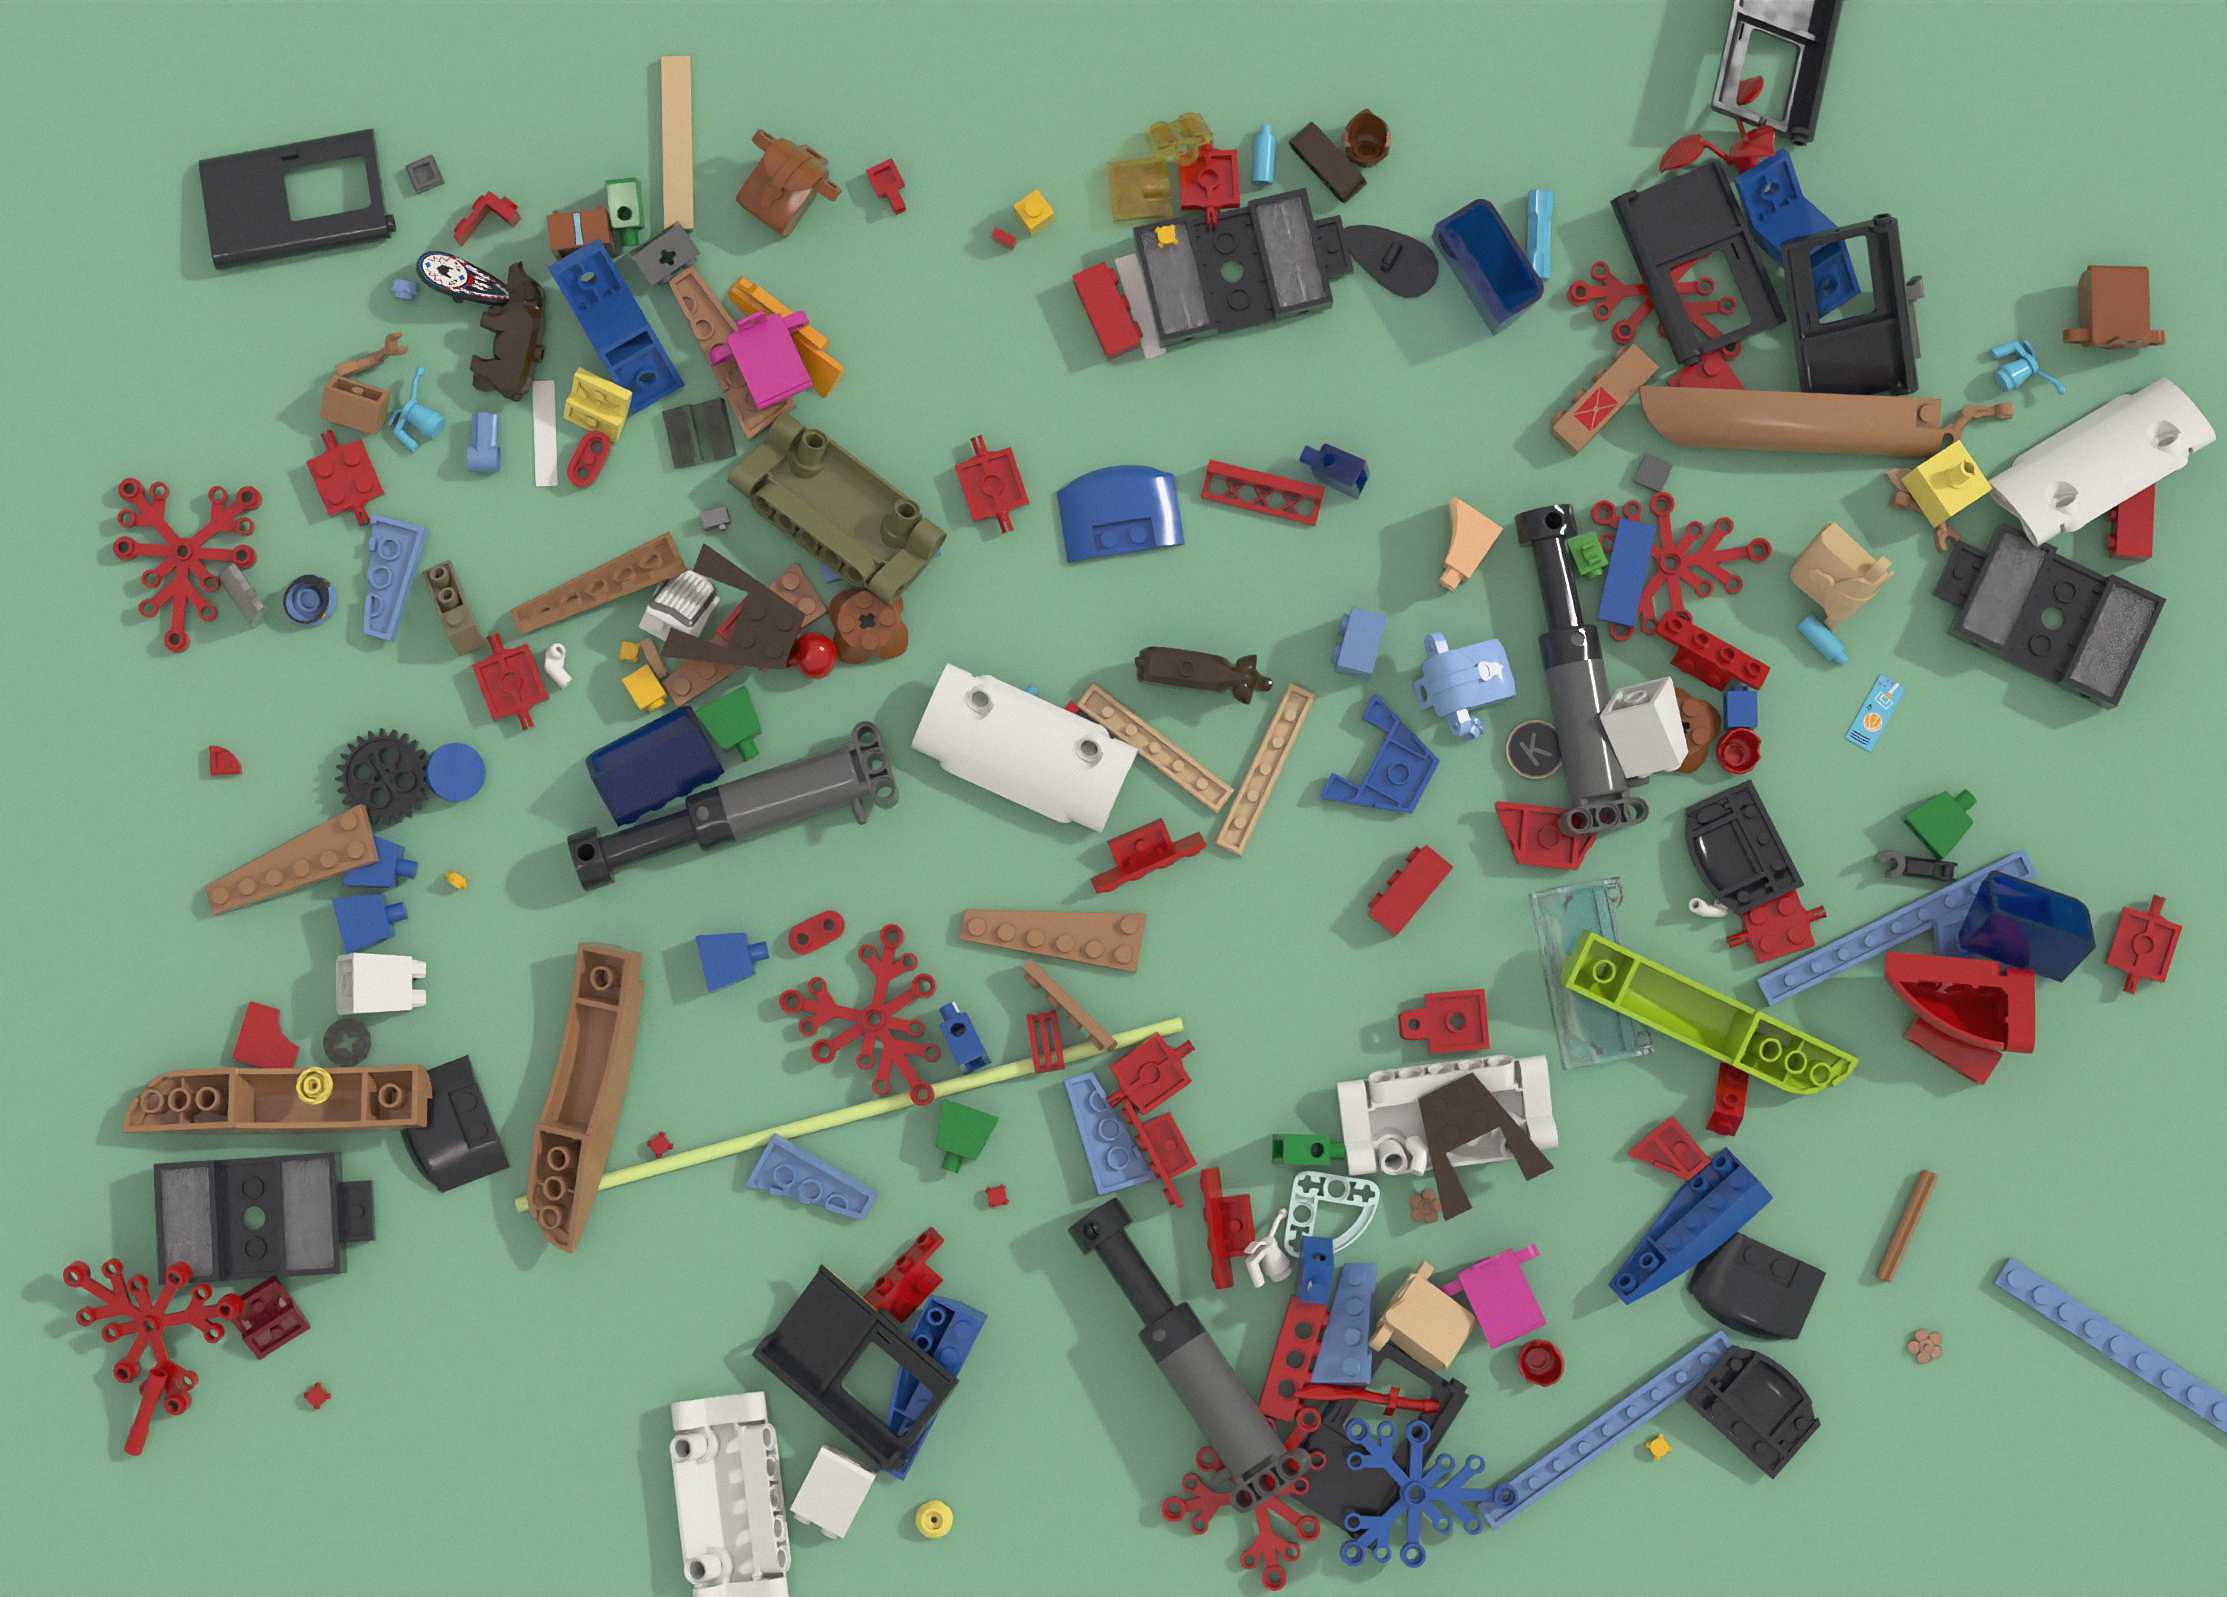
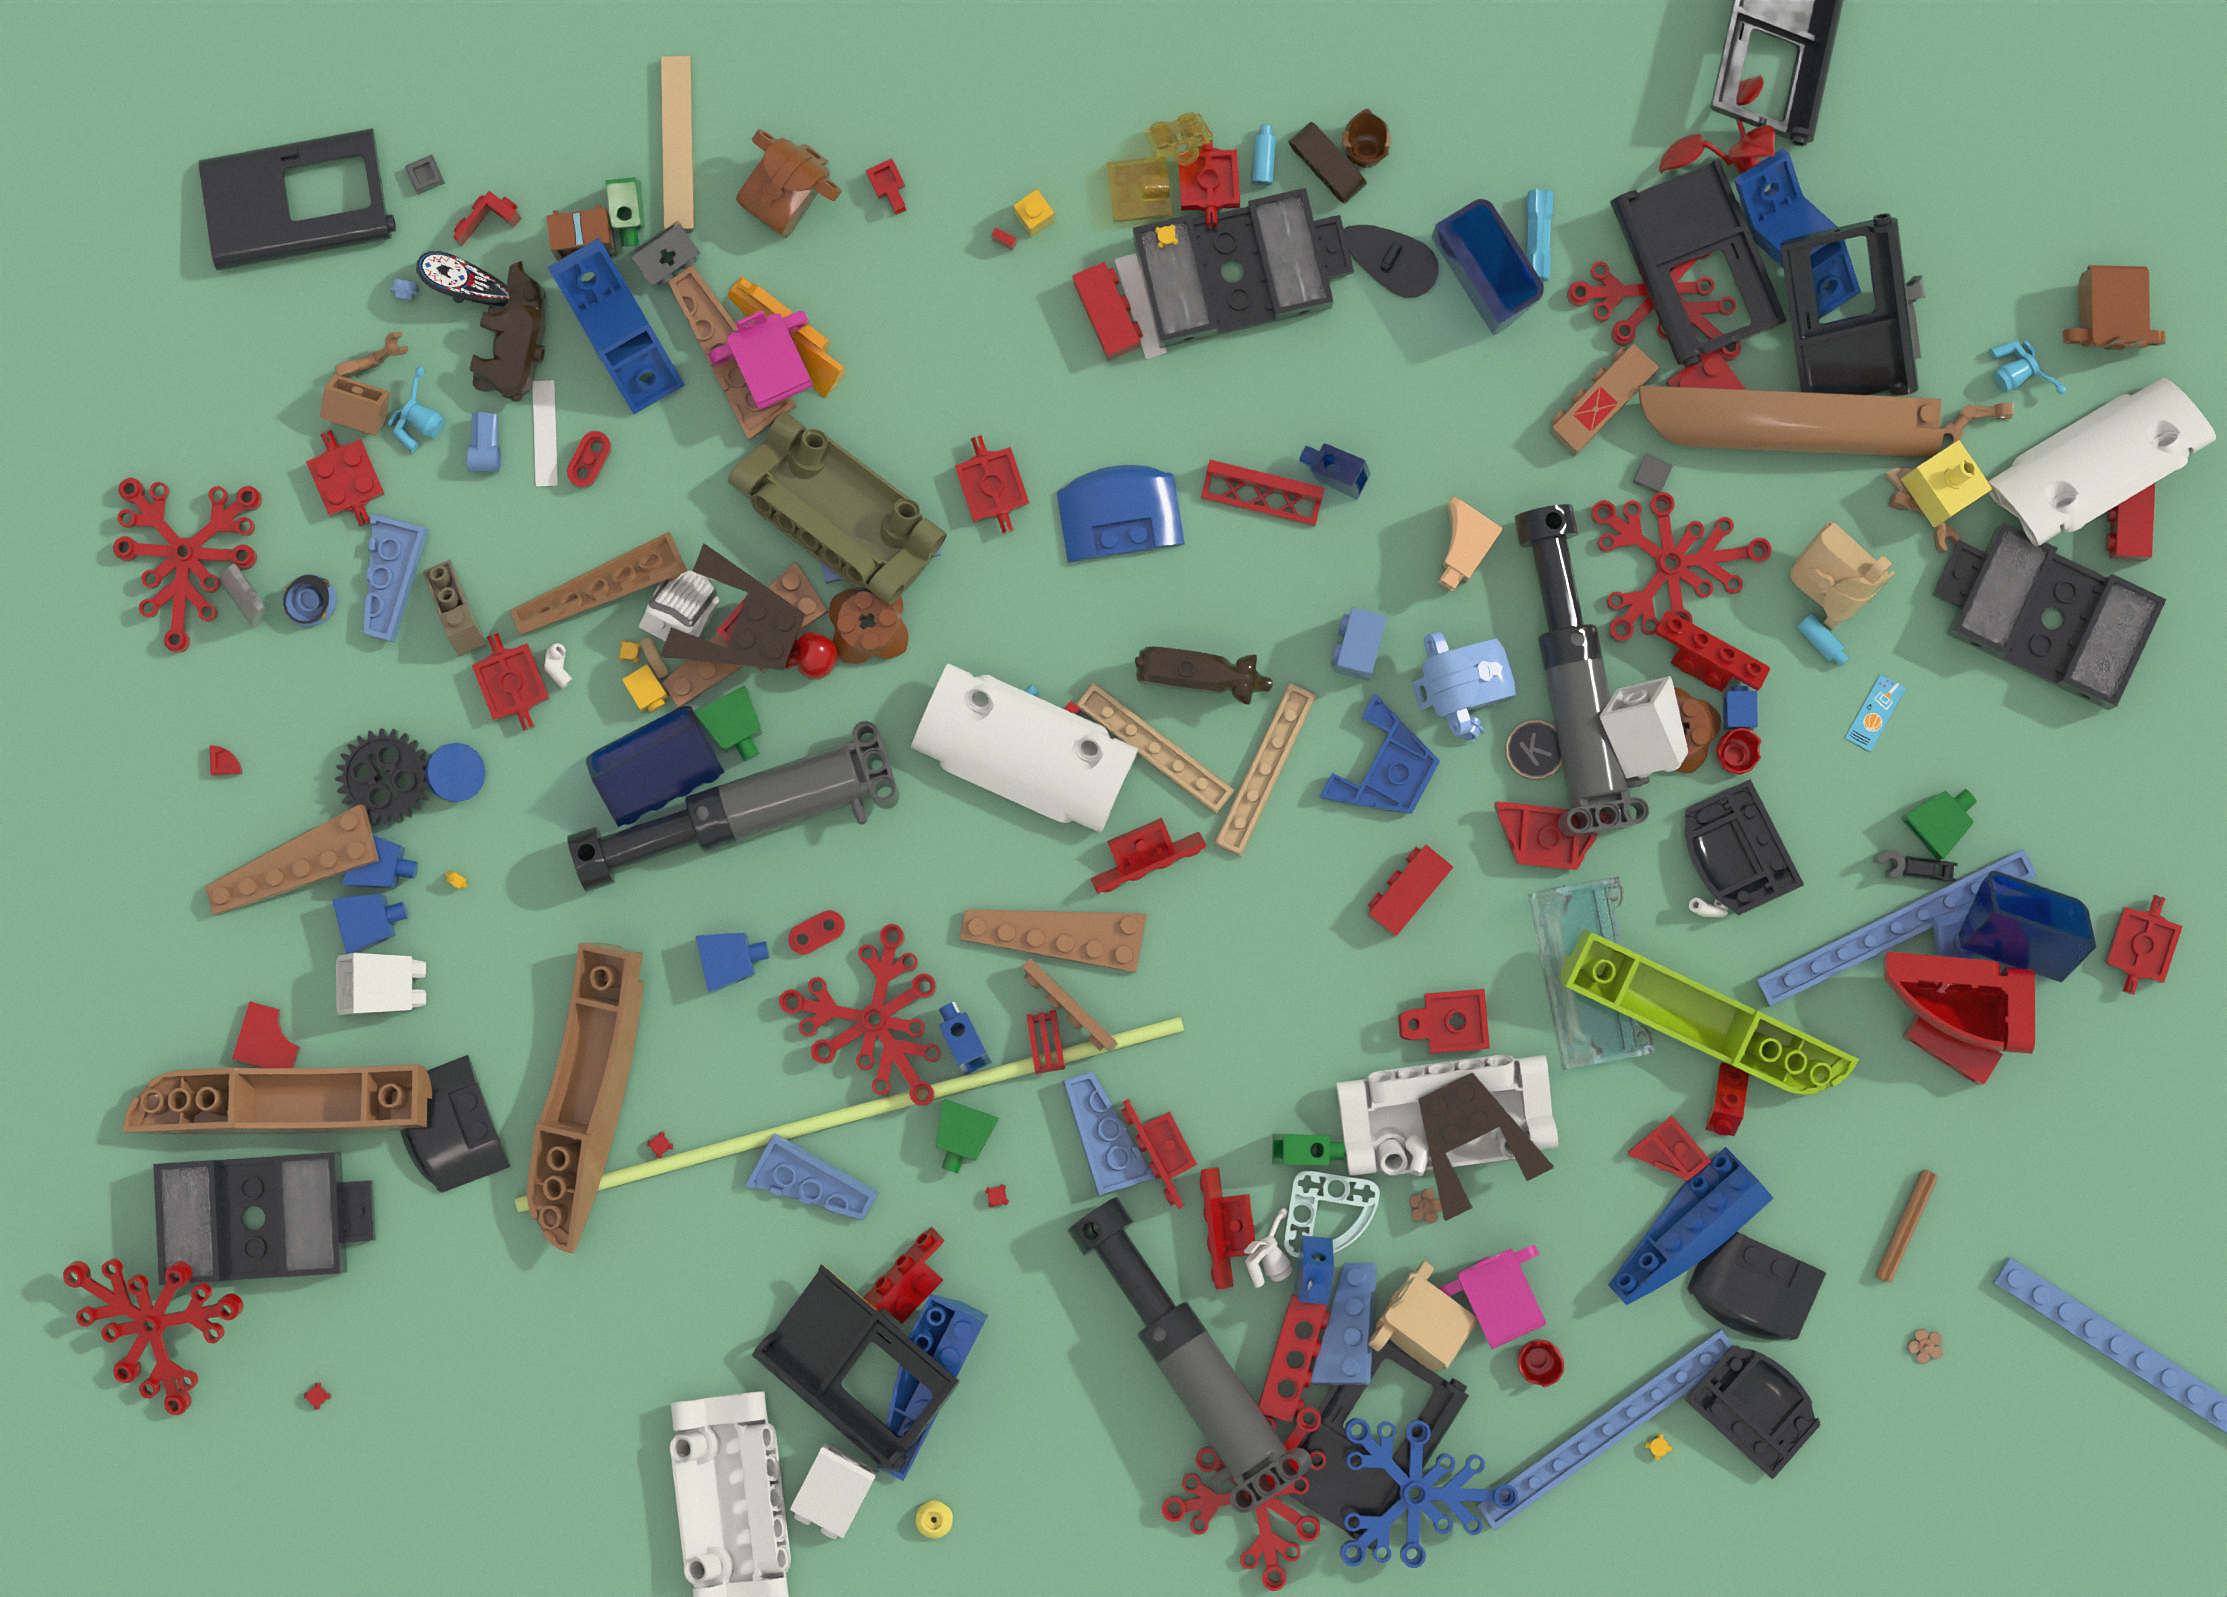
red piece [124,1368,168,1456] -> none
dark red slope [224,1275,310,1360] -> none
light yellow plate [296,1067,333,1105] -> none
clear smoke gear [323,1019,372,1067] -> none
light yellow slope [563,367,633,443] -> none
clear smoke slope [662,397,737,469] -> none
flat silver piece [700,506,731,531] -> none
red plate [1105,1032,1195,1116] -> none
red sword [1293,1384,1440,1416] -> none
bright green brick [1568,531,1609,581] -> none
blue piece [1597,518,1656,628] -> none
red plate [1726,890,1827,965] -> none

